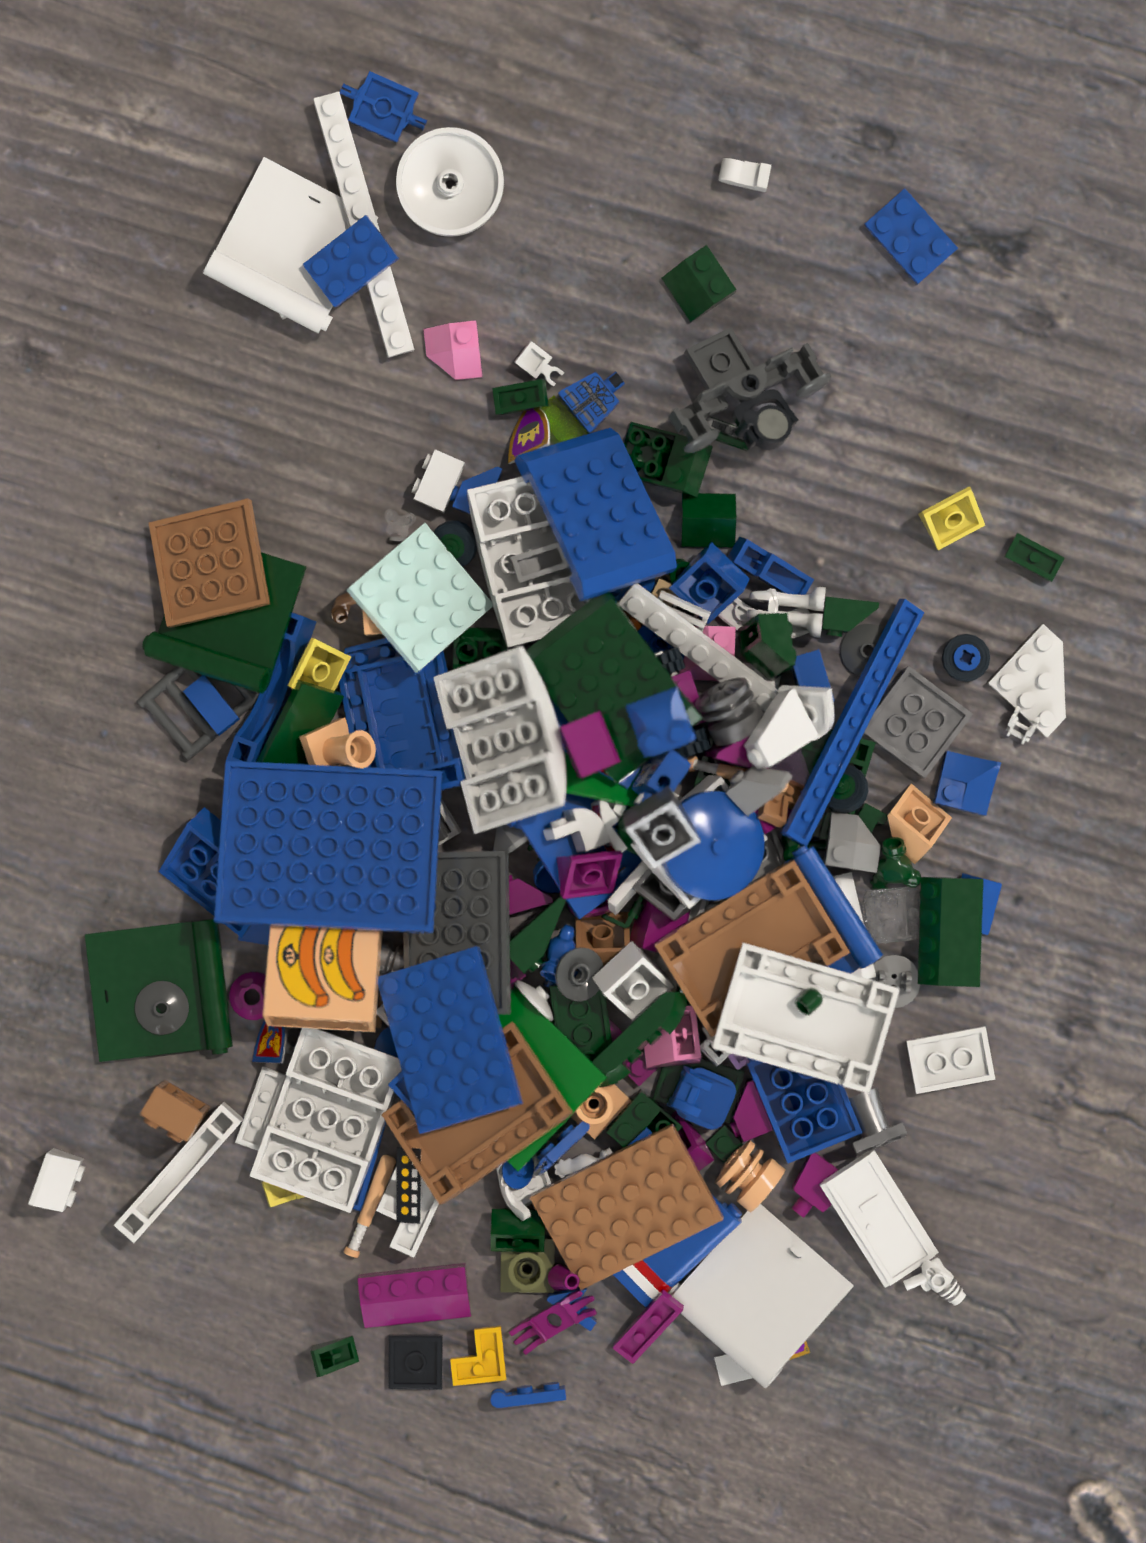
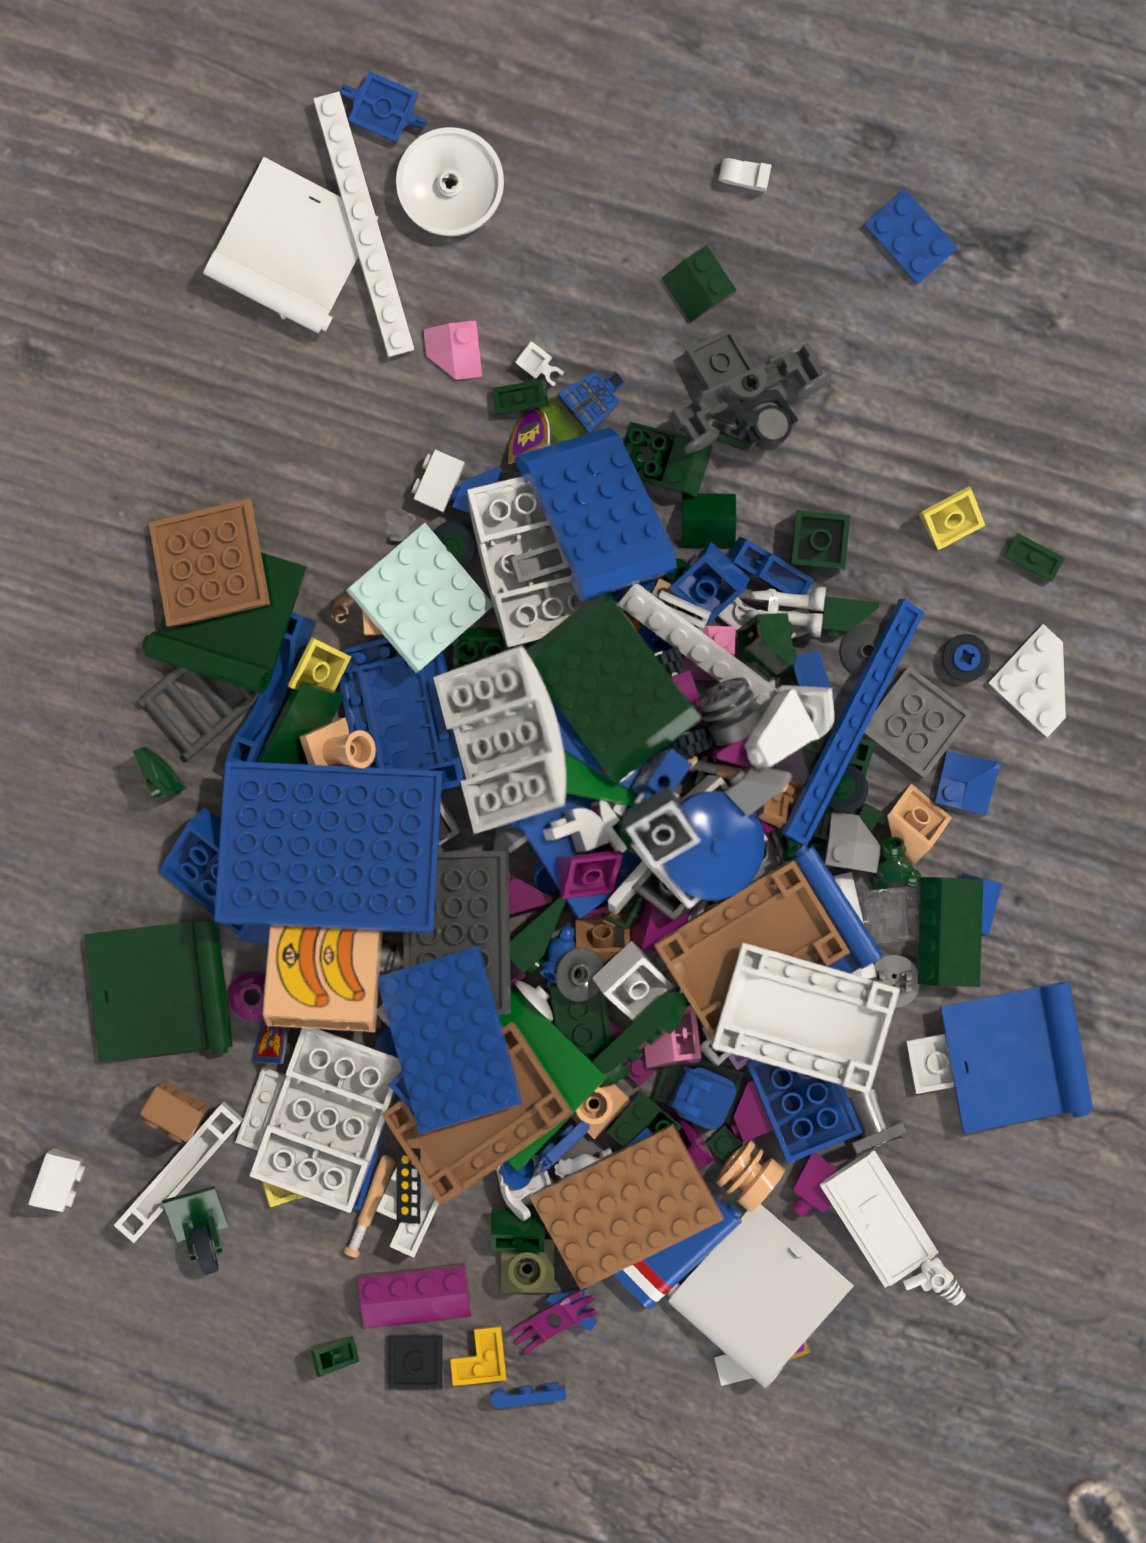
dark grey dish [135,981,189,1035] -> none
blue slope [183,675,240,736] -> none
blue plate [302,215,400,308] -> none
magenta cone [548,1264,580,1291] -> none
magenta slope [559,711,621,778] -> none
magenta plate [612,1290,684,1364] -> none
blue slope [626,687,696,758] -> none
dark green piece [795,988,823,1016] -> none
white piece [1006,706,1041,744] -> none
none -> dark green slope [133,747,187,798]
none -> dark green plate [162,1186,229,1275]
none -> dark green brick [790,510,851,571]
none -> blue door [940,982,1093,1134]

